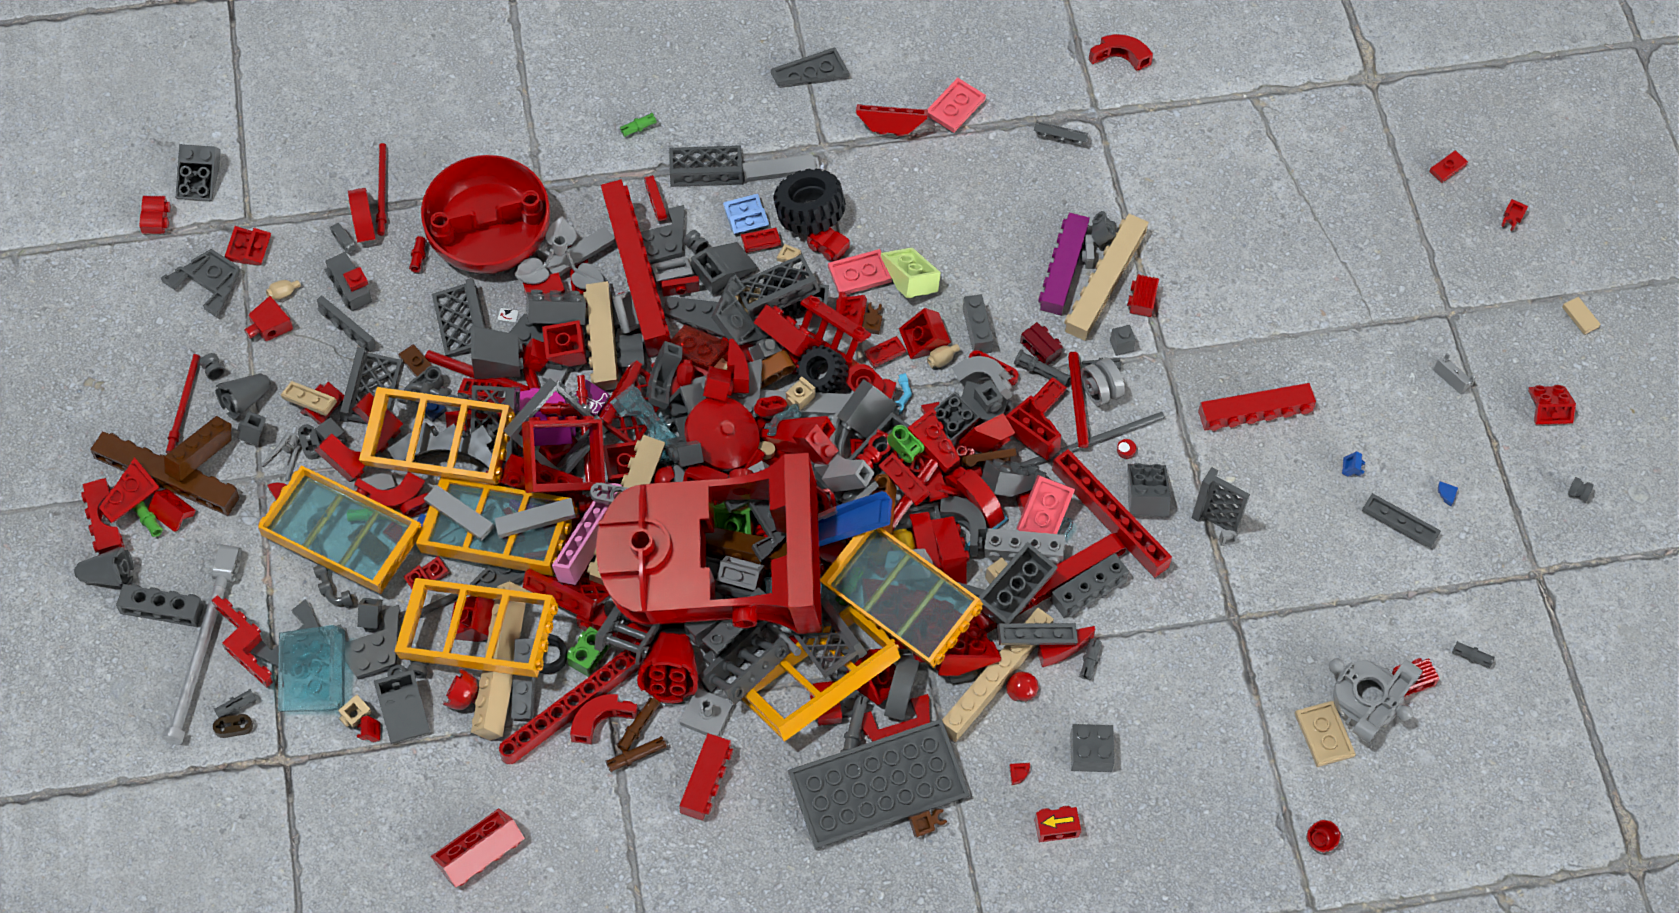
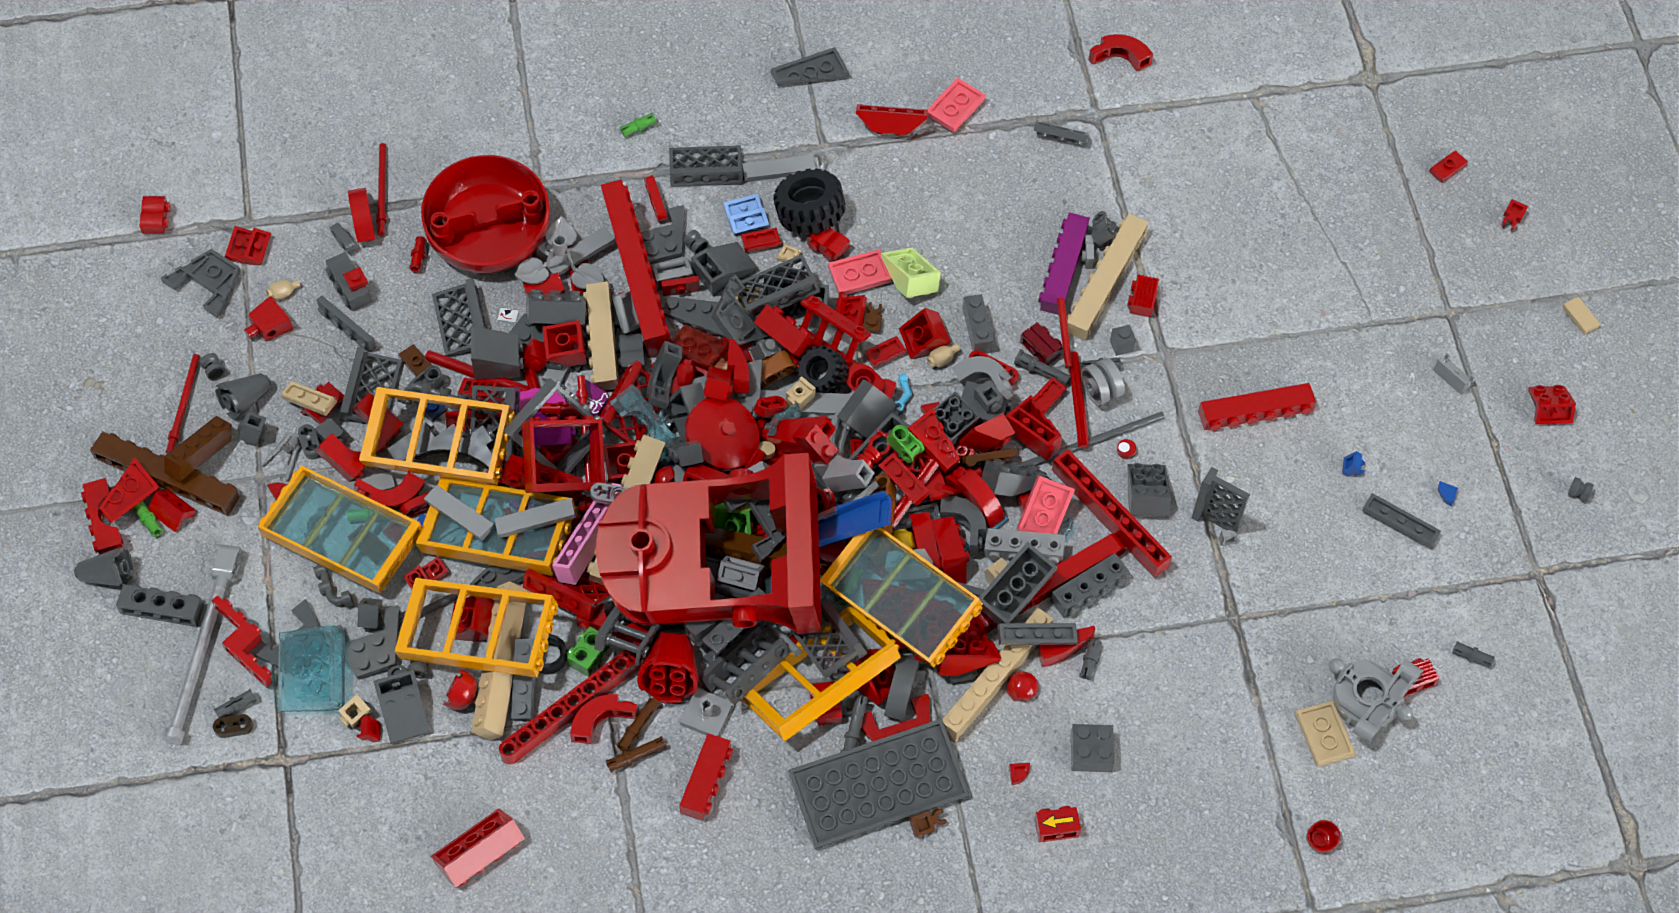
dark grey slope [175,144,221,201] -> none
none -> red bar [1057,297,1073,369]

